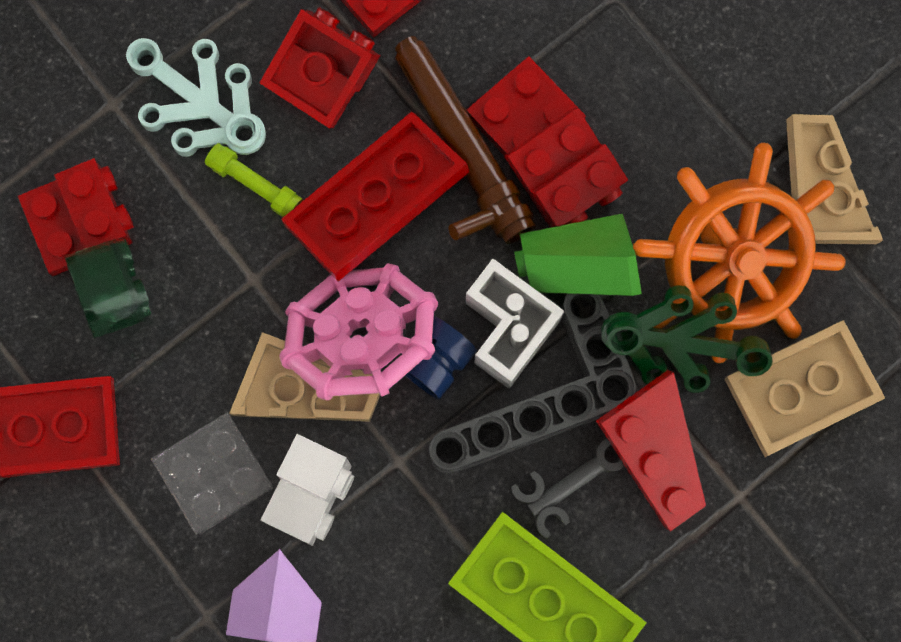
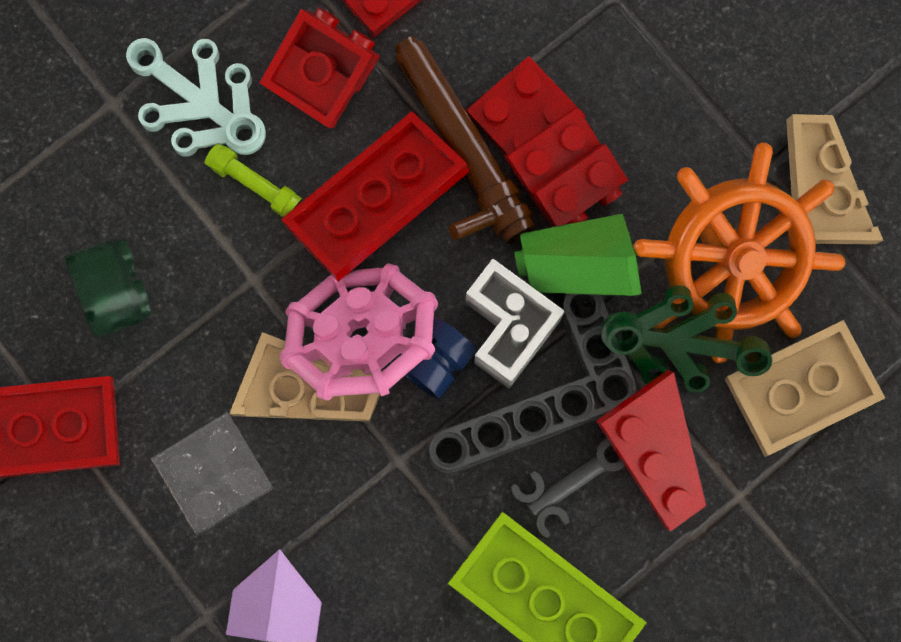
red plate [18,158,134,277] -> none
white brick [261,434,355,546] -> none

